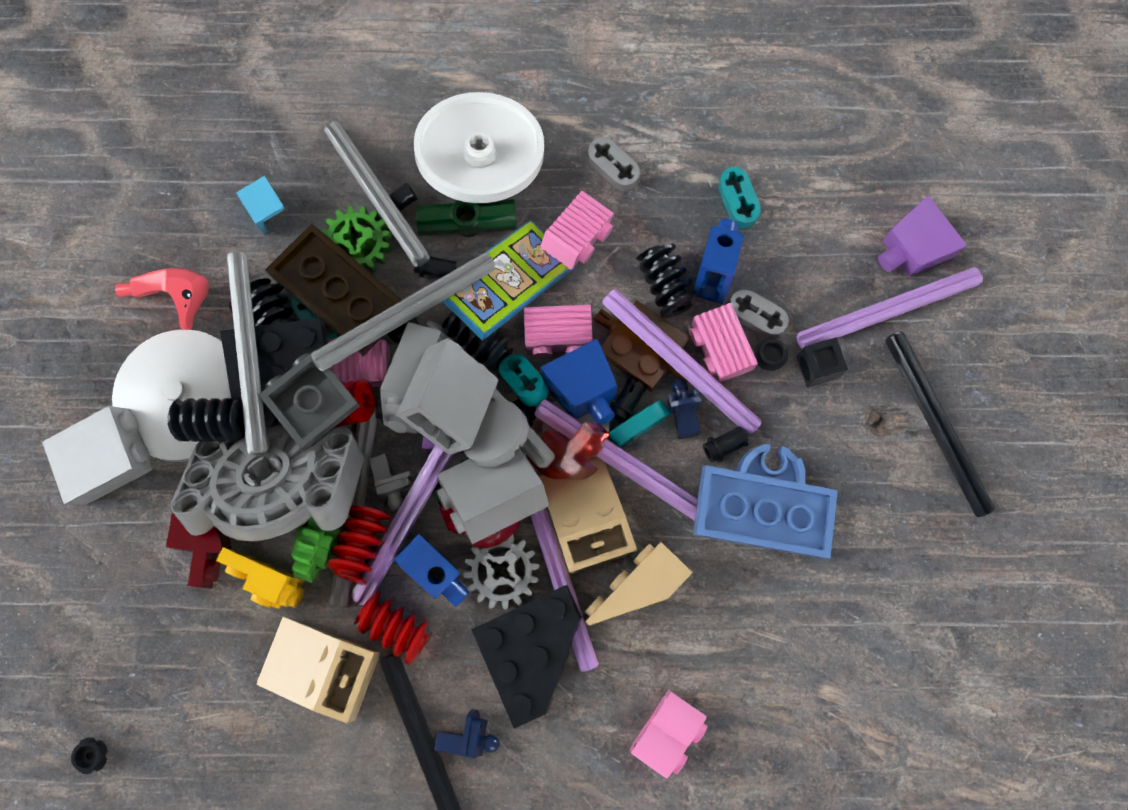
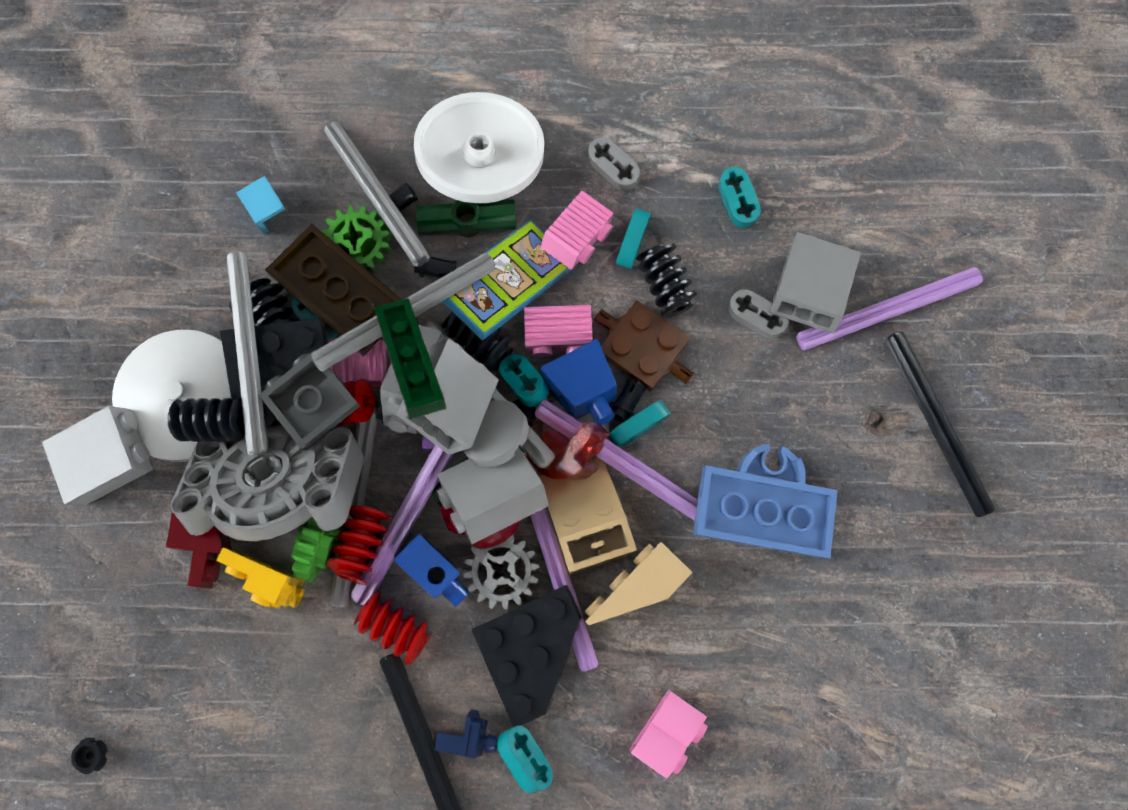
coral animal [115,267,209,330] -> none
slope [256,617,381,723] -> none
light grey piece [369,454,418,512] -> none
lavender axle [602,289,762,435] -> none
dark blue piece [667,378,702,439] -> none
bright pink brick [689,303,758,383] -> none
blue torso [693,219,744,304] -> none
black pin [703,426,749,463] -> none
black plate [754,338,788,371] -> none
black brick [796,337,848,388] -> none
medium lavender torso [878,196,967,276] -> none
none -> dark green plate [374,298,446,420]
none -> teal beam [497,726,553,794]
none -> teal beam [616,207,651,270]
none -> light grey brick [769,232,861,334]

